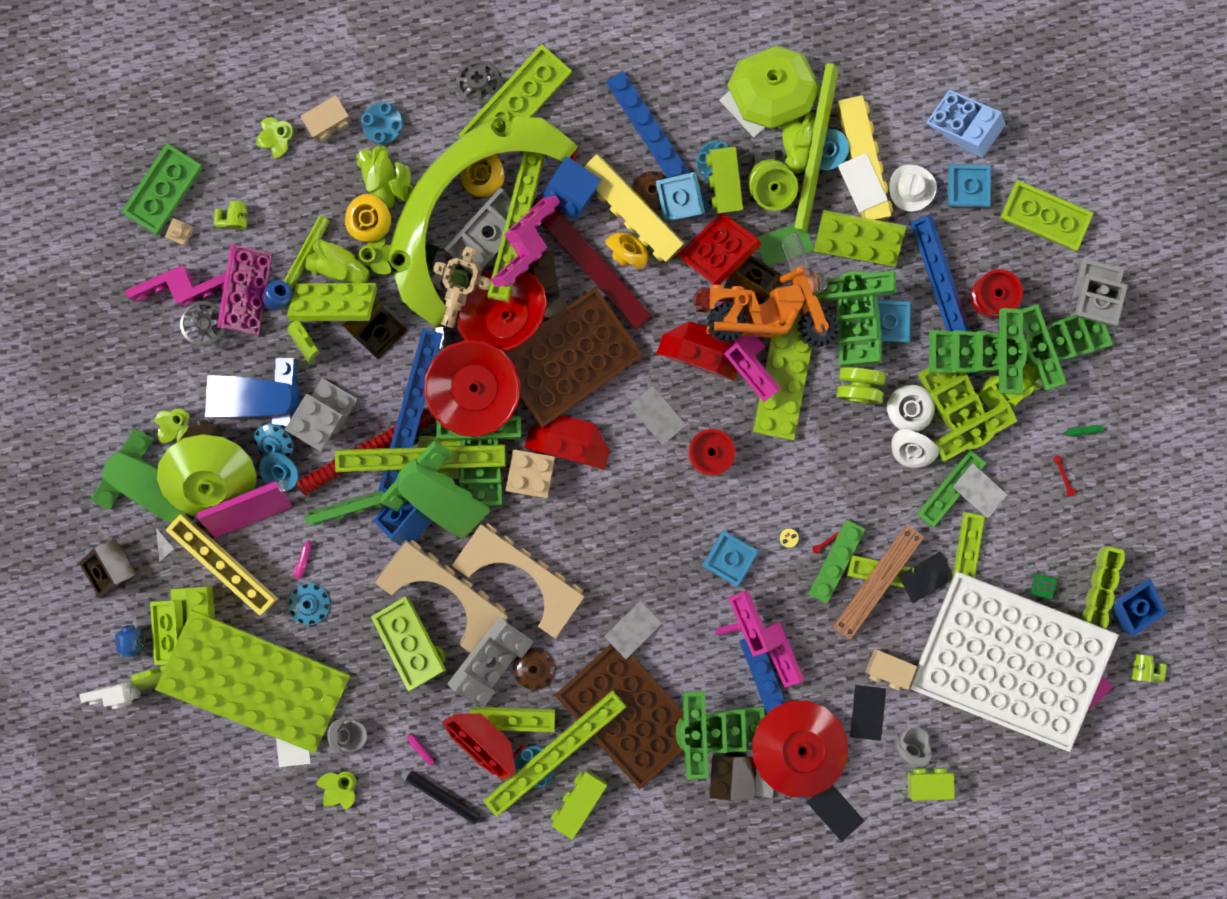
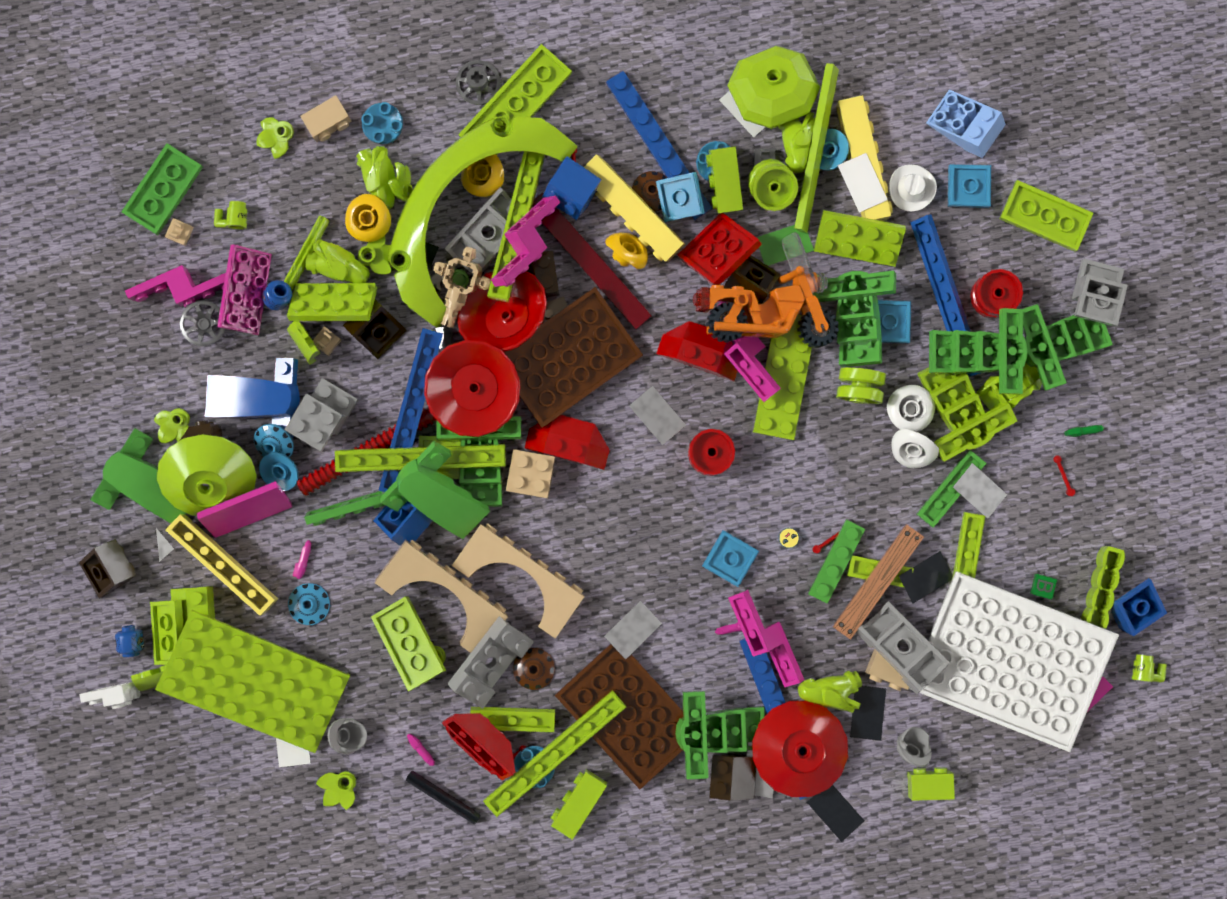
none -> tan tile [313,326,341,356]
none -> lime animal [798,671,862,713]
none -> light grey piece [857,601,950,695]

